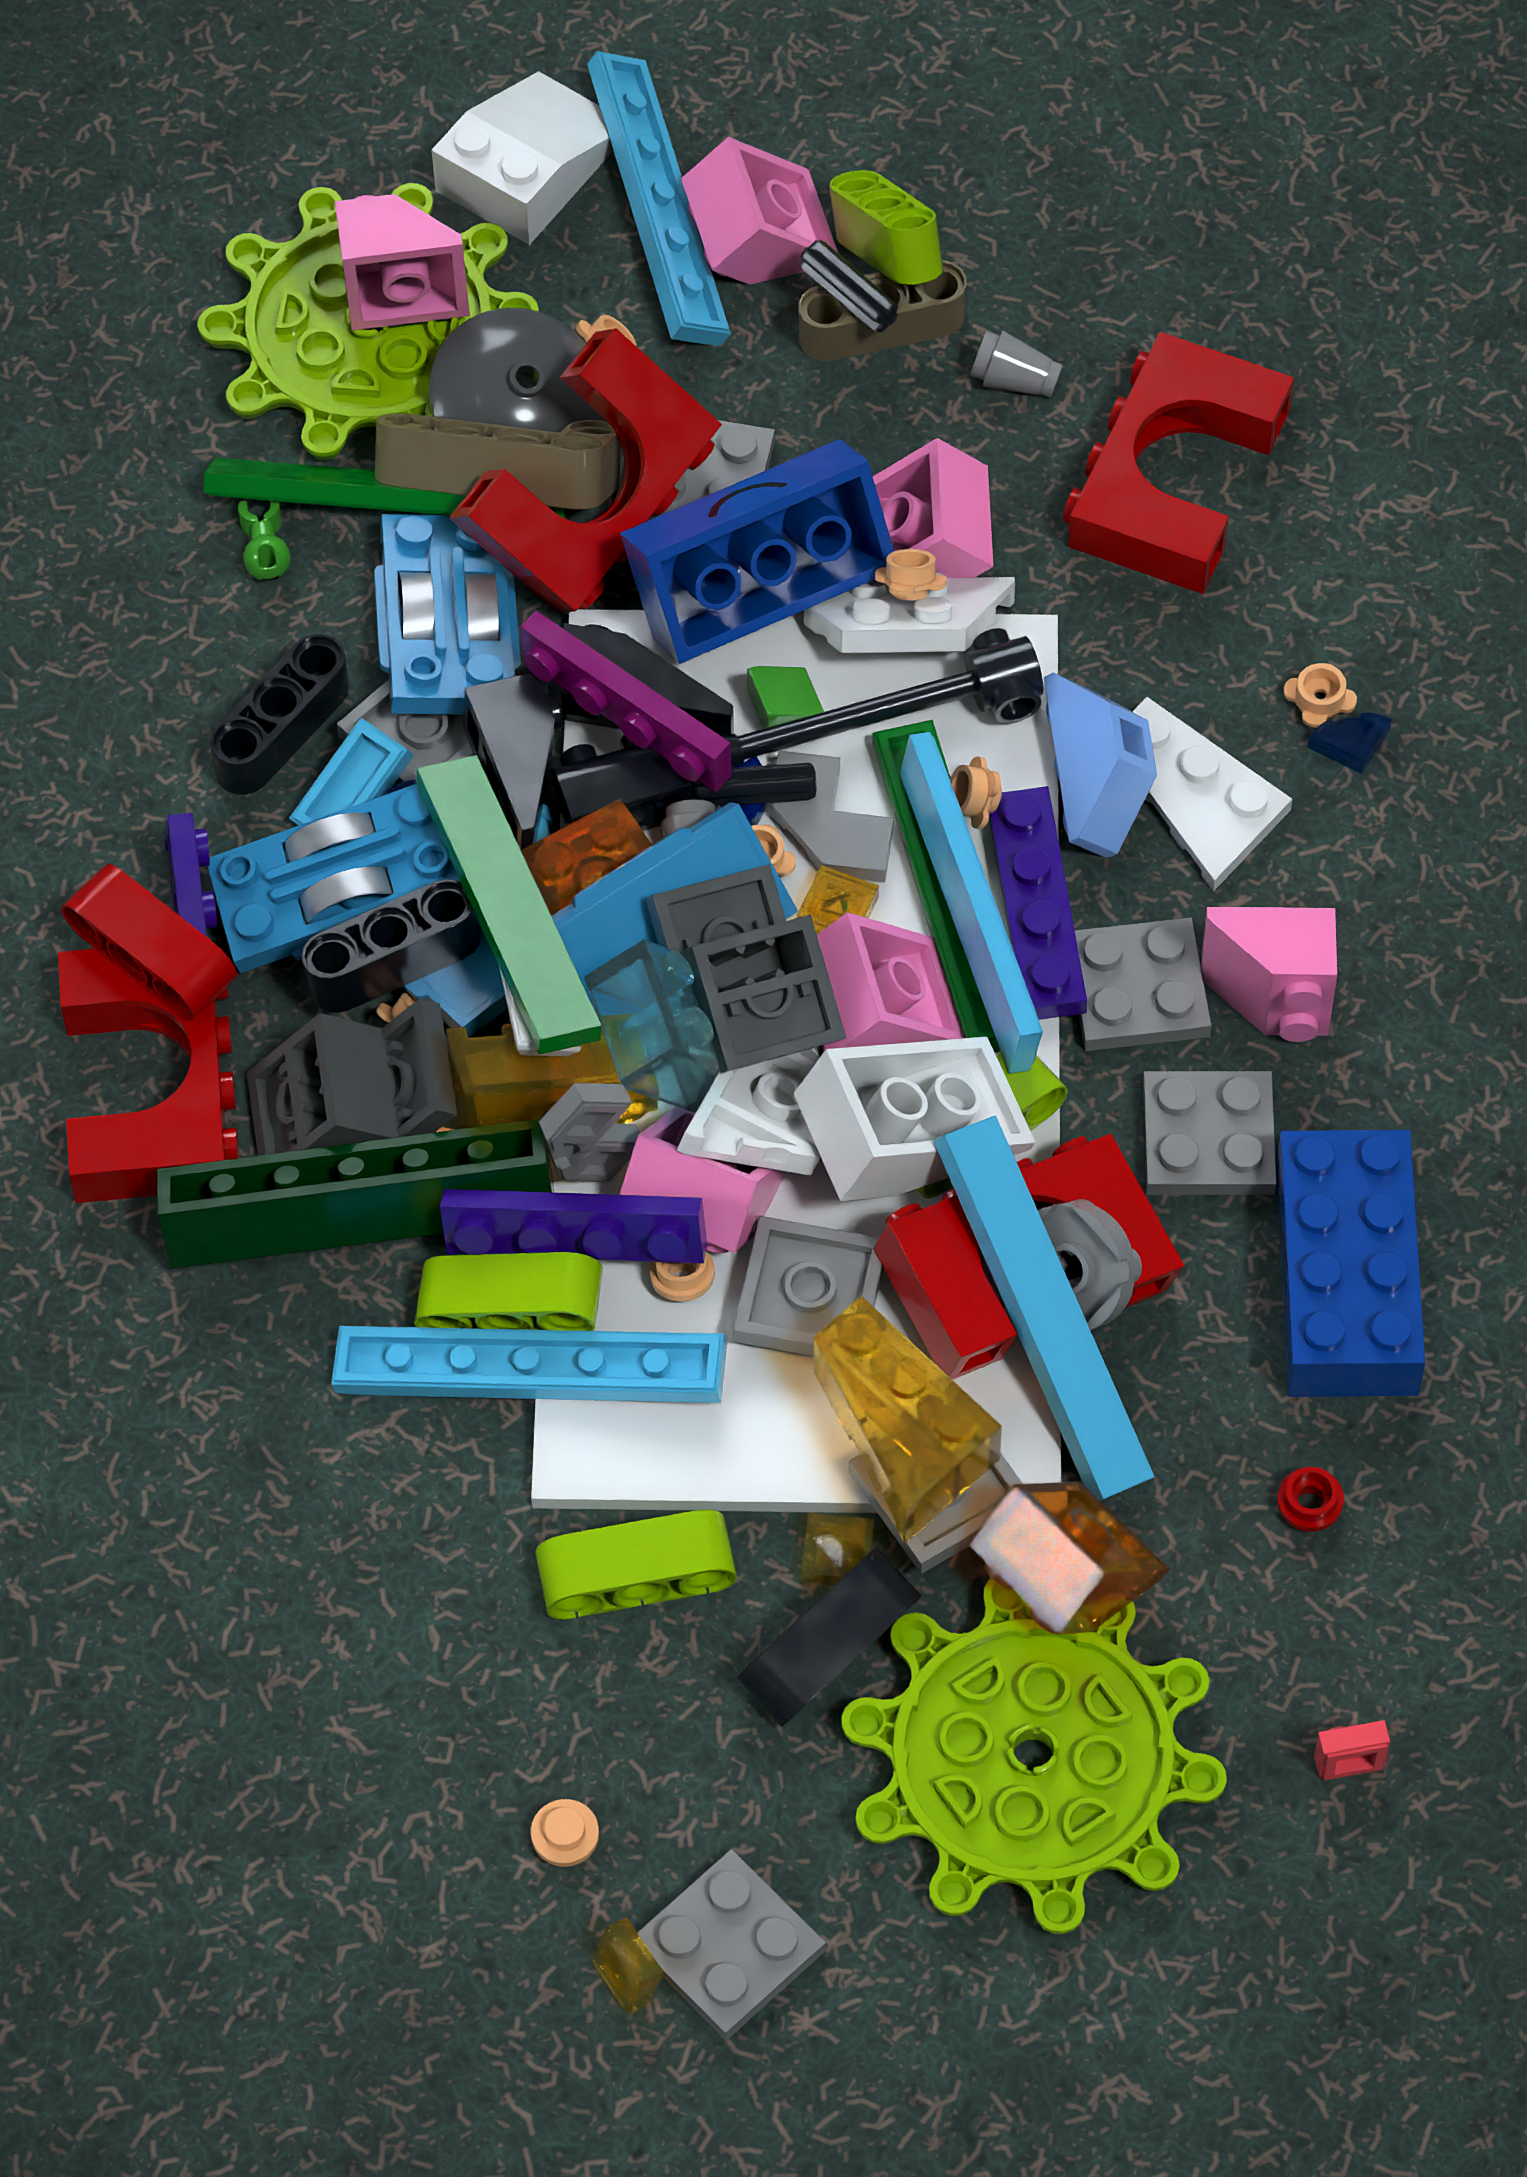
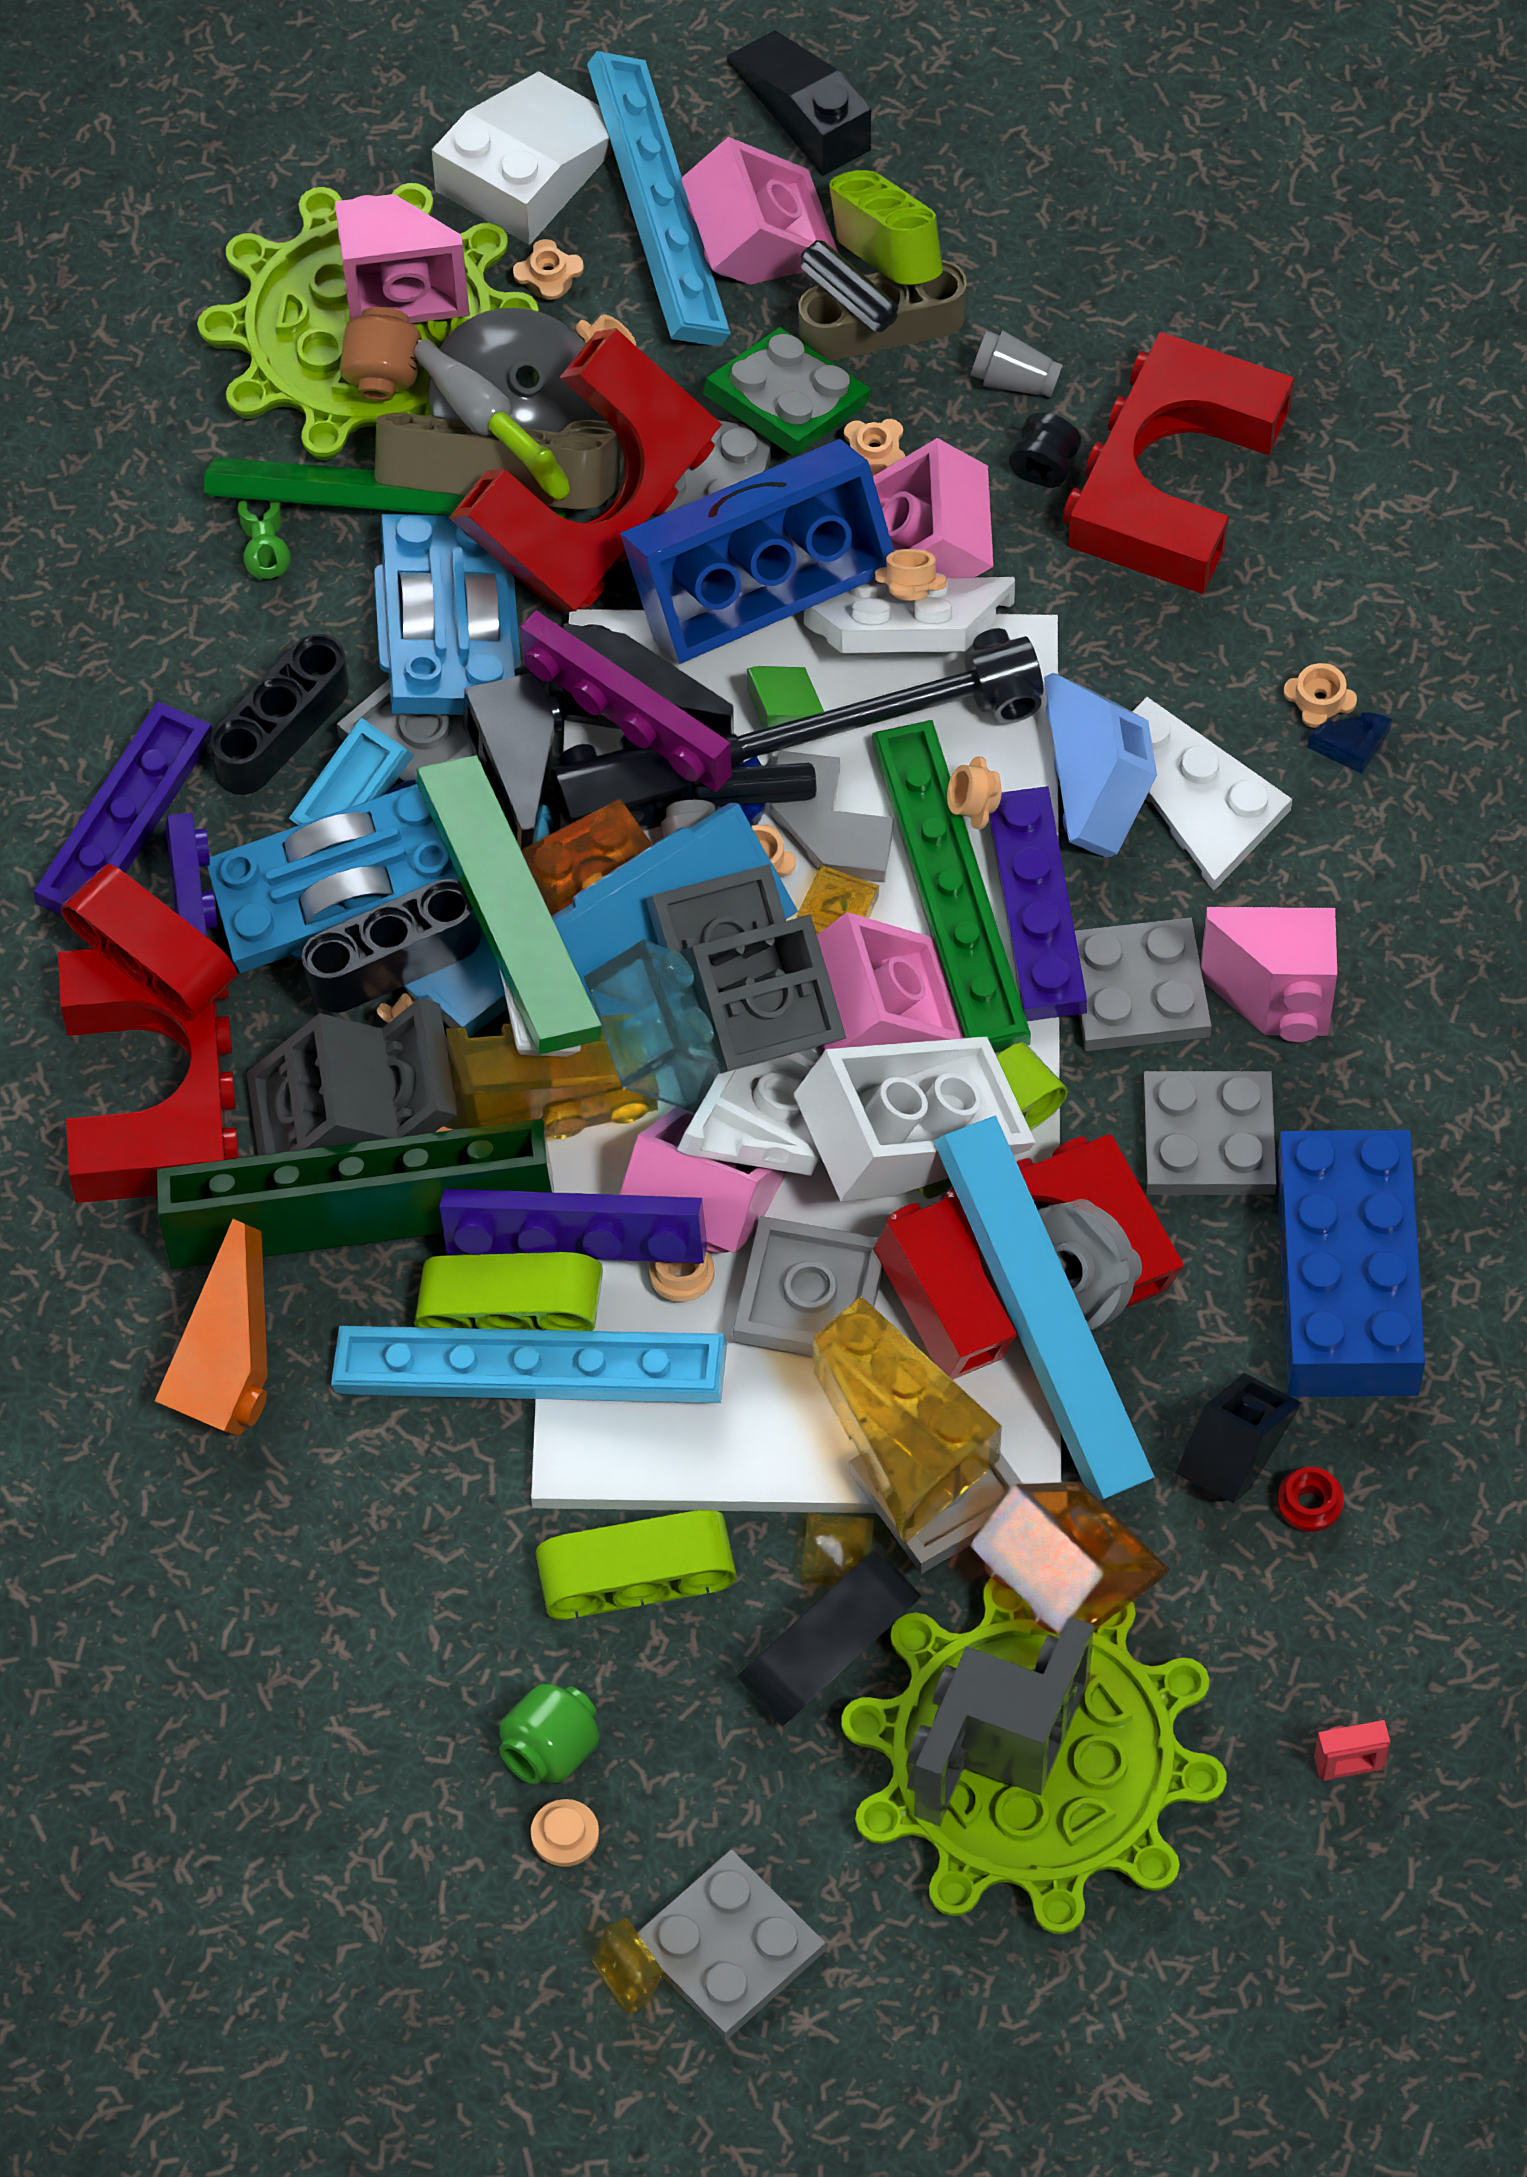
light grey tile [539,1083,640,1181] -> none
medium azure tile [900,732,1043,1074] -> none
none -> dark purple plate [33,701,212,916]
none -> orange slope [155,1219,268,1436]
none -> nougat head [340,307,422,401]
none -> piece [413,340,570,501]
none -> bright green head [499,1684,599,1785]
none -> light nougat plate [513,239,584,300]
none -> piece [702,327,871,457]
none -> black slope [727,30,871,176]
none -> light nougat plate [844,419,905,476]
none -> dark grey bracket [907,1616,1094,1826]
none -> black wheel [1009,413,1081,488]
none -> black slope [1175,1373,1302,1504]

